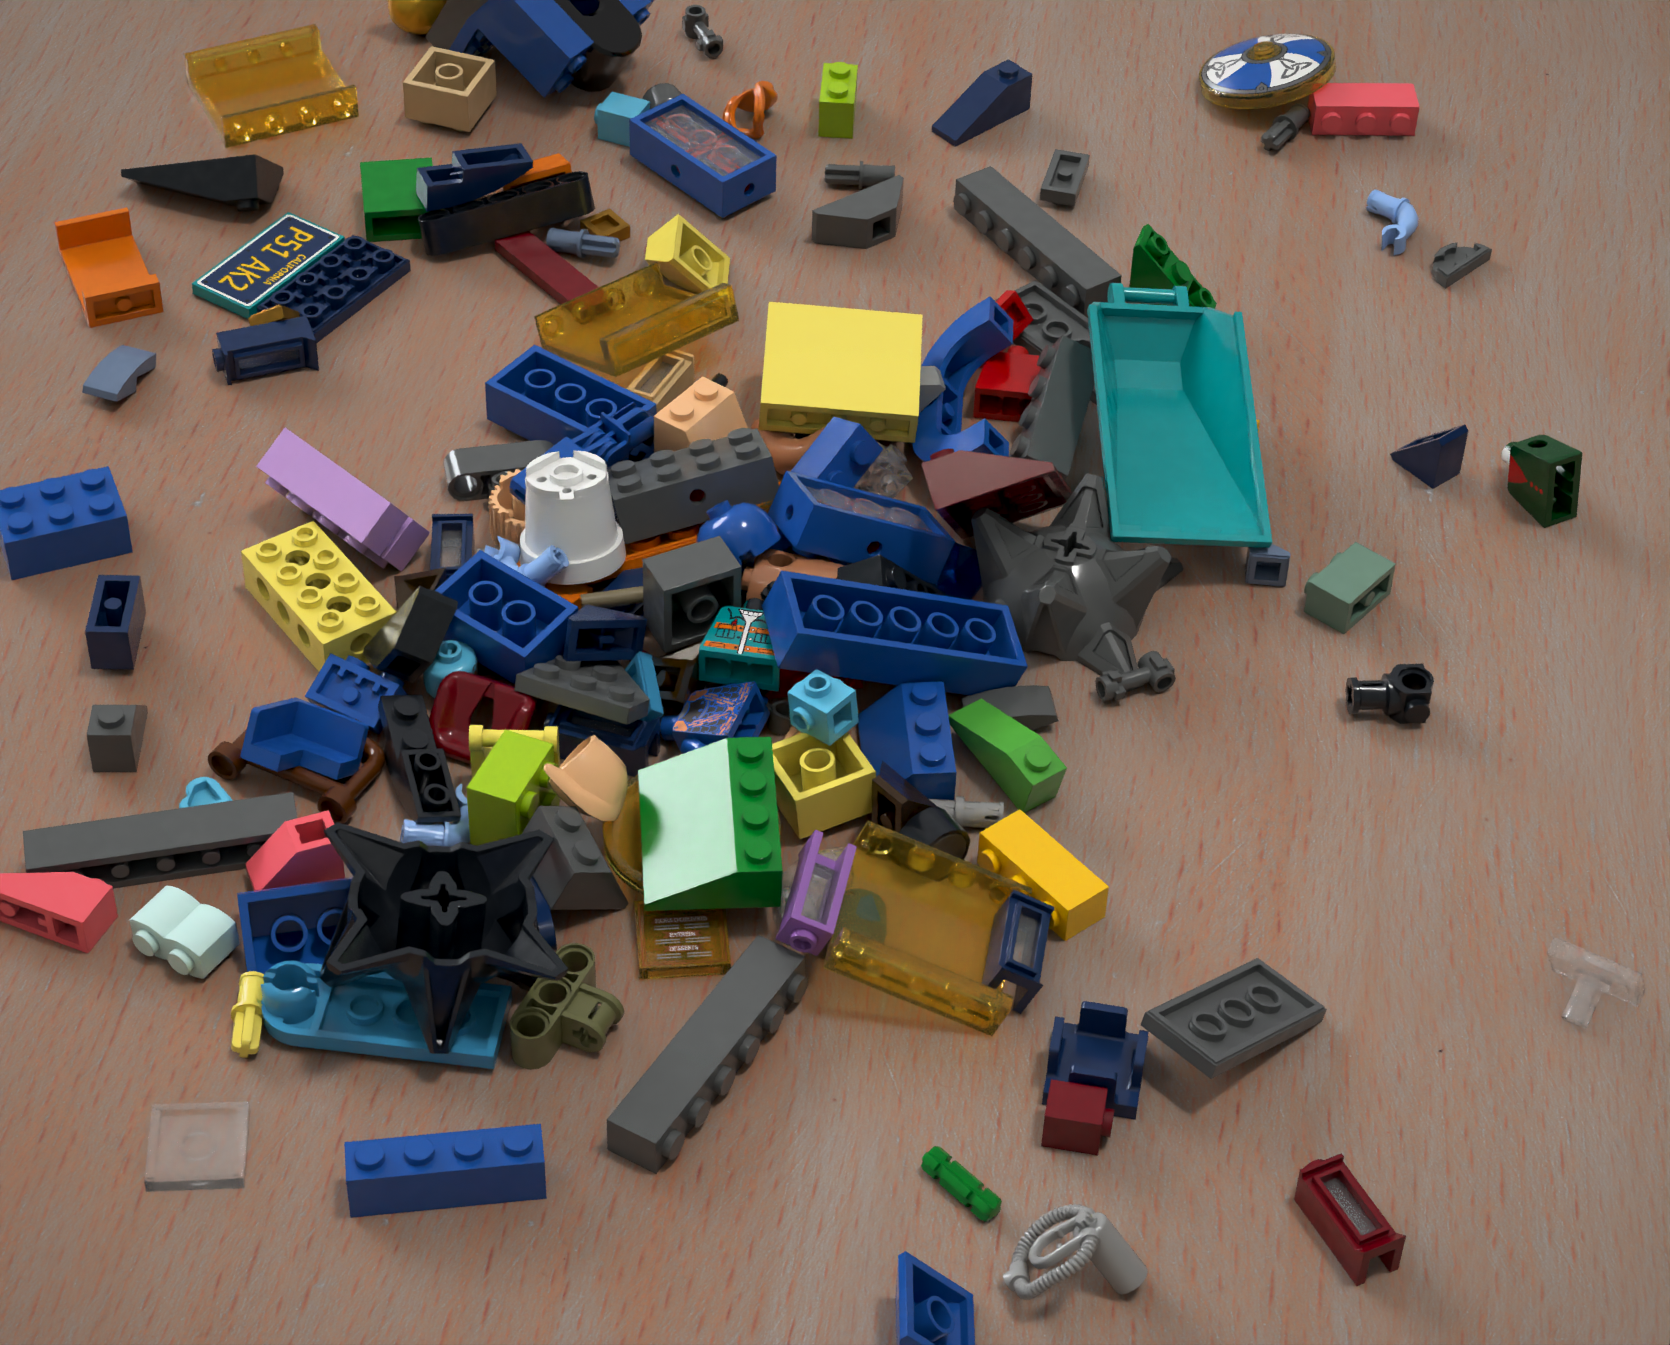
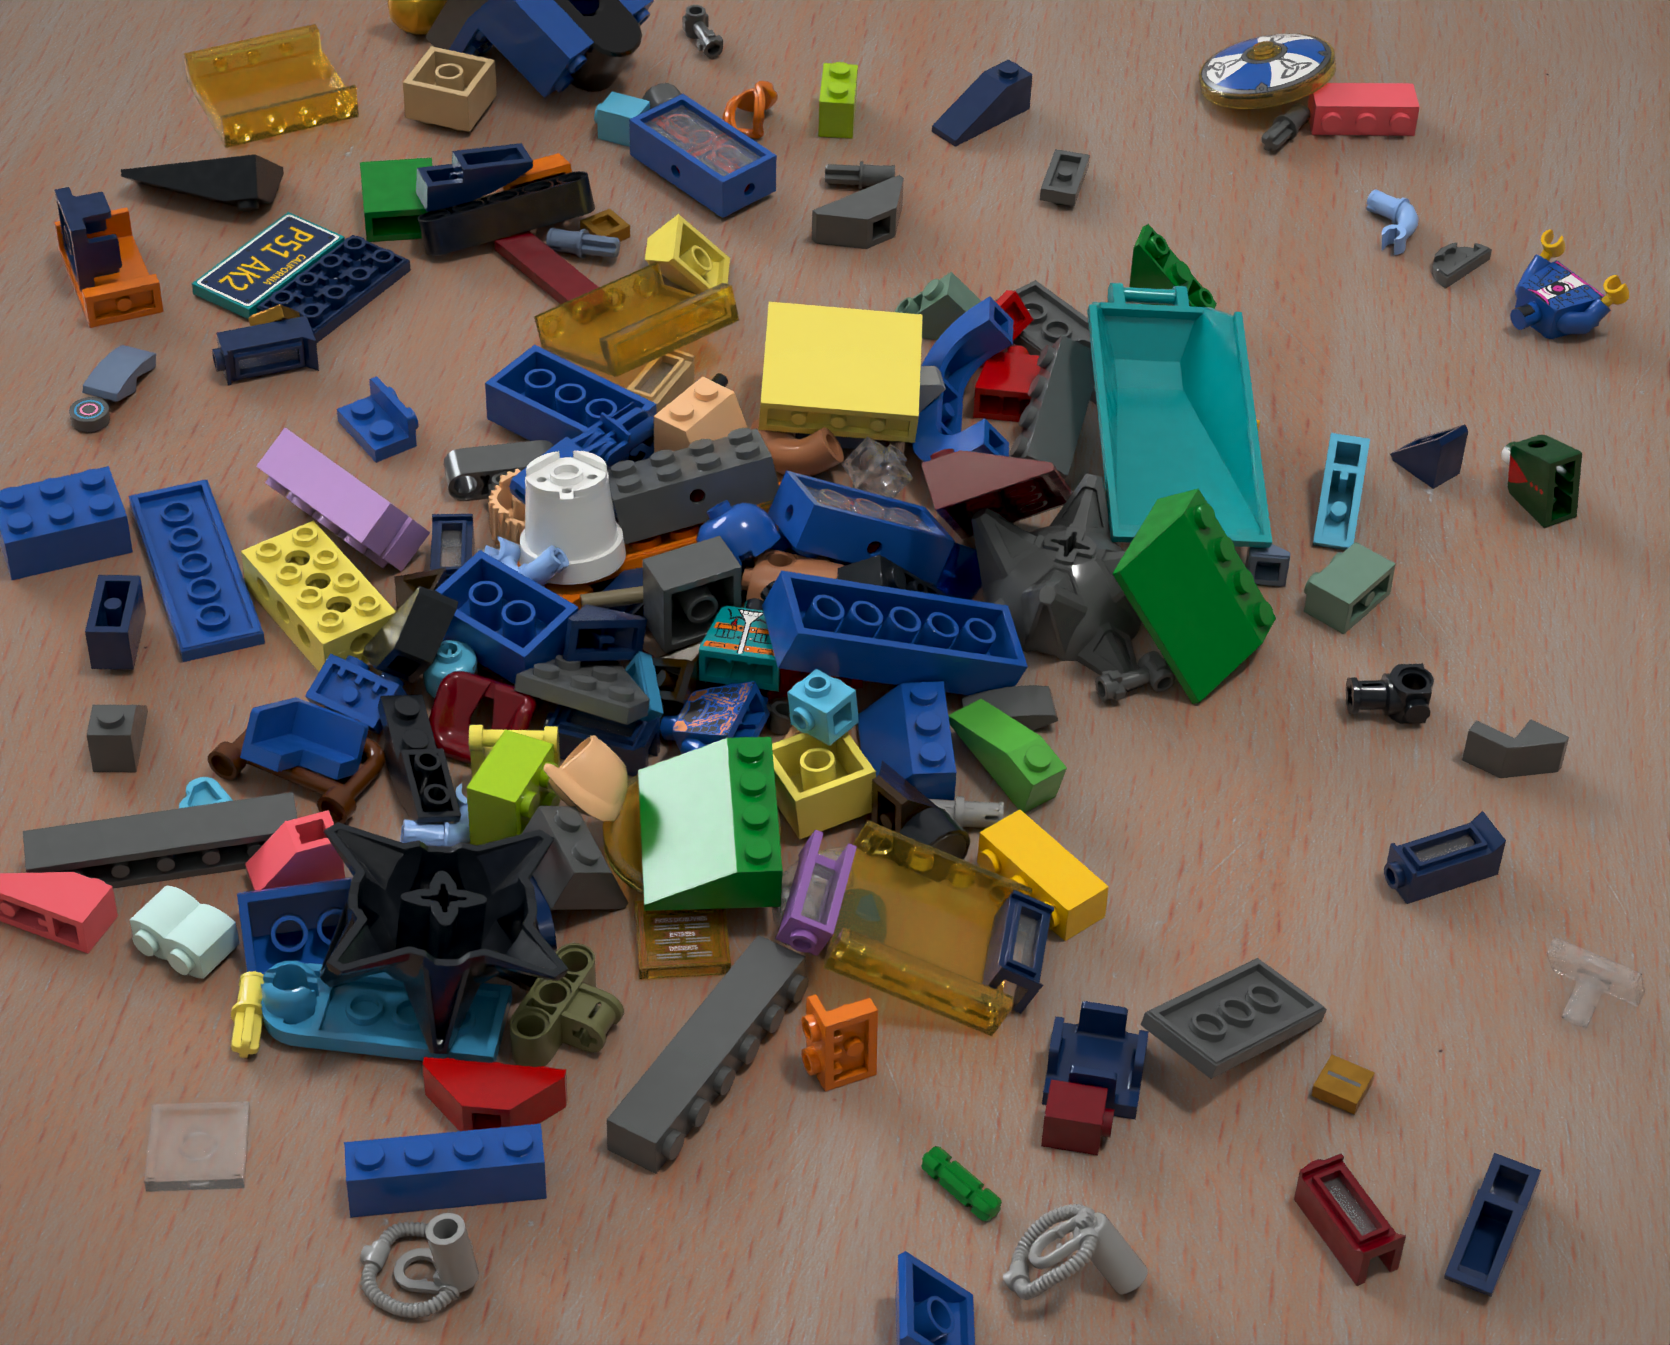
blue brick [791,417,883,488] -> none
dark grey brick [953,166,1122,318] -> none
none -> dark blue panel [54,187,122,292]
none -> dark grey tile [69,397,110,433]
none -> blue tile [128,480,265,662]
none -> blue bracket [337,376,419,463]
none -> light grey piece [360,1213,479,1318]
none -> red slope [422,1057,568,1131]
none -> orange bracket [801,994,878,1092]
none -> sand green slope [895,272,981,340]
none -> green slope [1112,488,1276,704]
none -> pearl gold tile [1311,1054,1375,1115]
none -> medium azure slope [1313,433,1370,550]
none -> dark blue window [1384,811,1506,904]
none -> dark blue slope [1444,1153,1541,1297]
none -> dark grey slope [1462,719,1569,778]
none -> blue torso [1510,229,1629,339]

